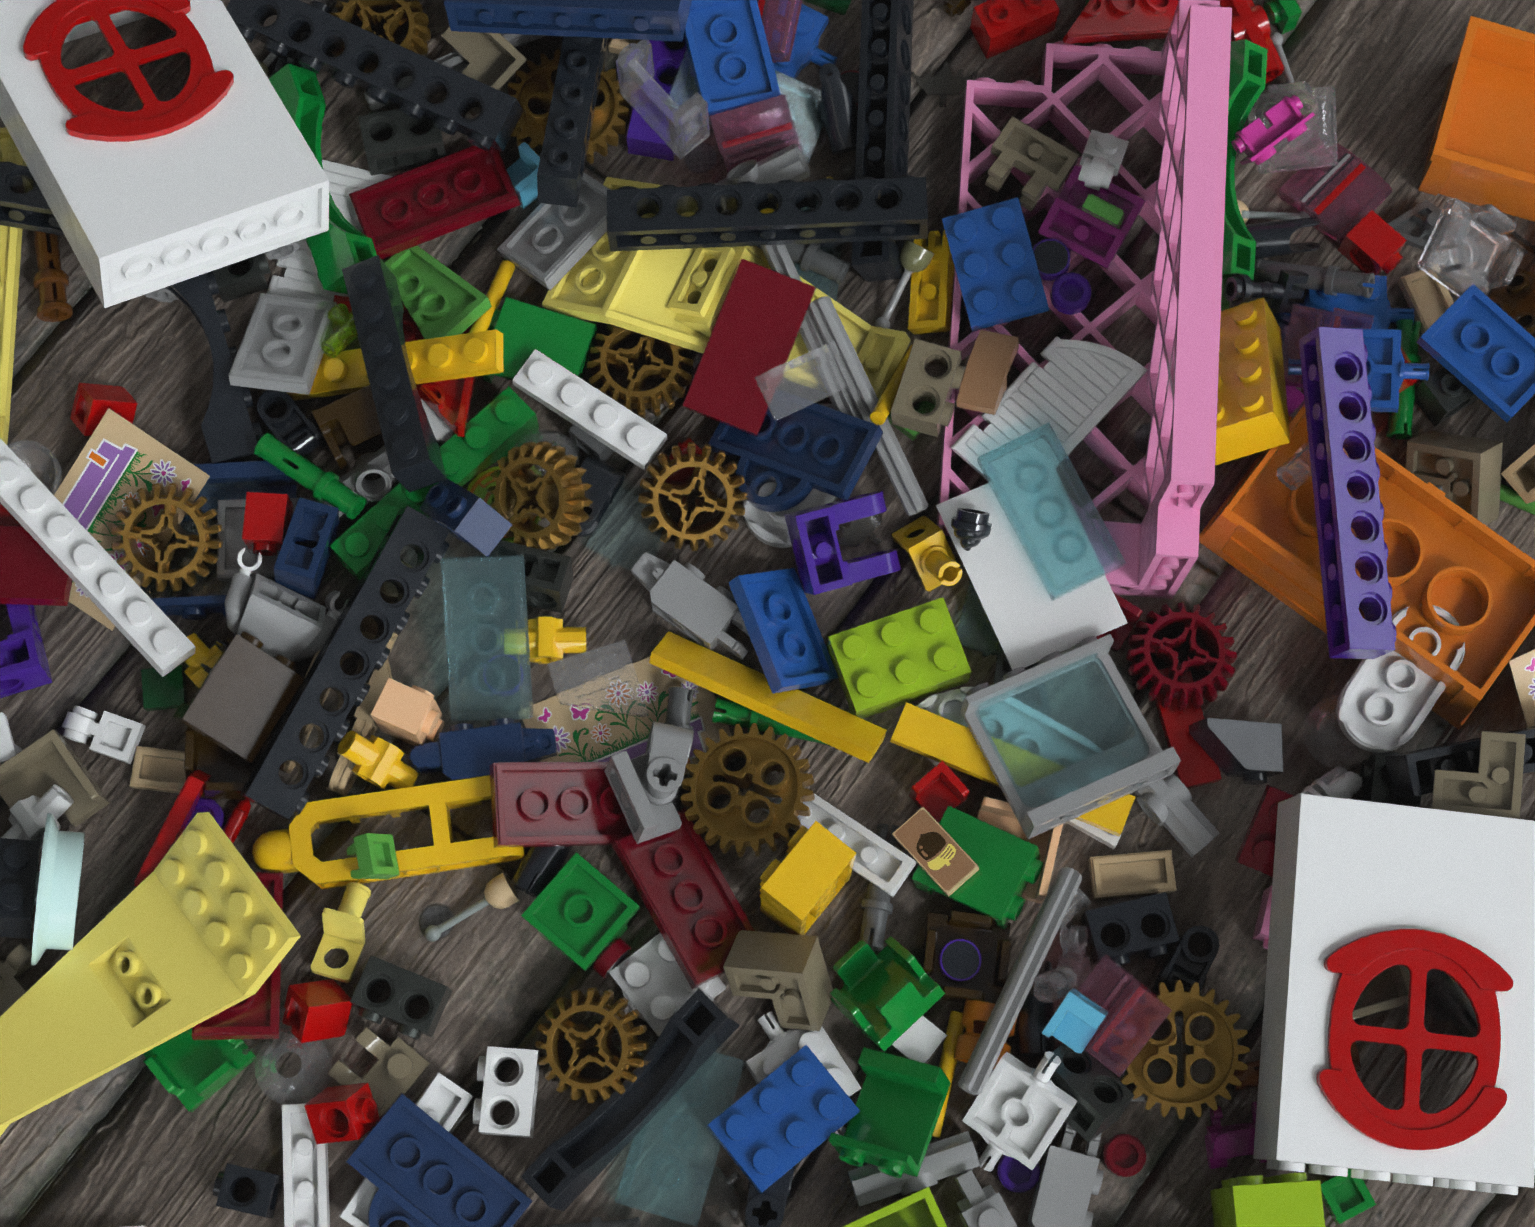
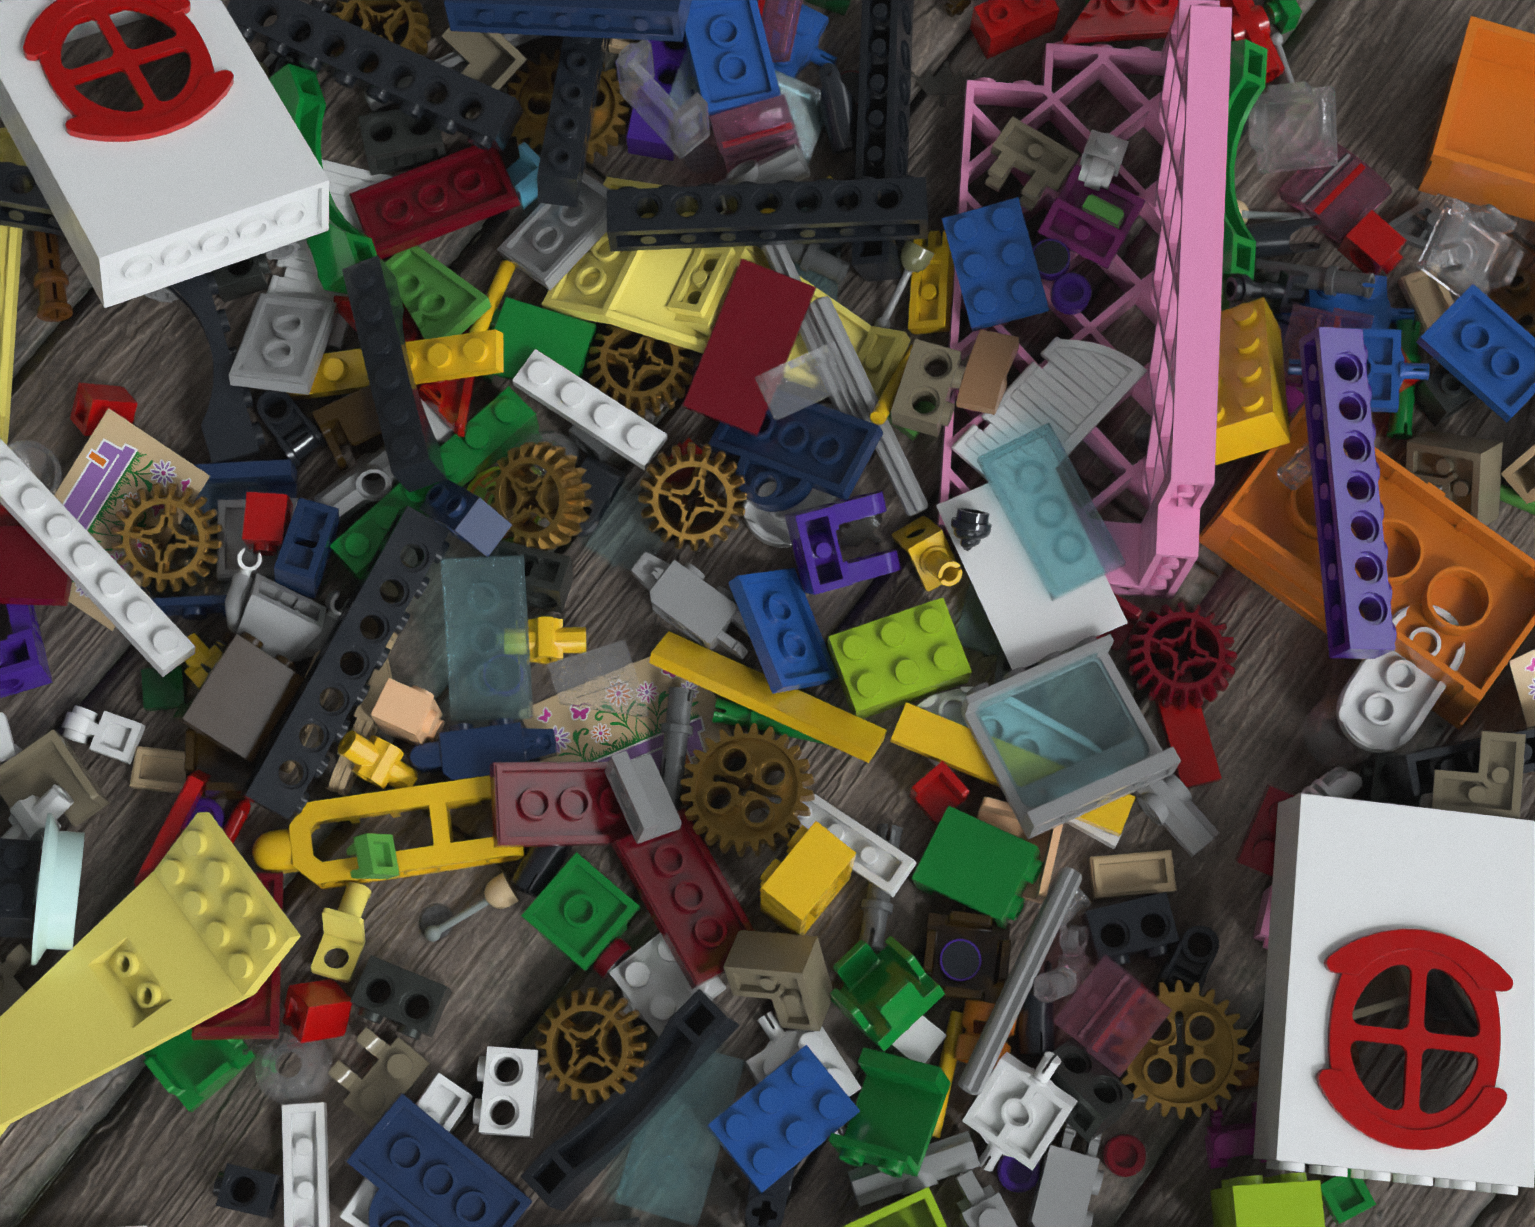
green pin [254,433,366,520] -> none
red brick [304,1082,379,1144] -> none
clear neon green arm [321,303,358,358] -> none
light grey piece [641,721,694,806] -> none
tile [892,807,979,897] -> none
medium azure panel [1042,988,1109,1053] -> none
slope [1189,718,1283,785] -> none
dark pink hinge [1231,95,1315,165] -> none

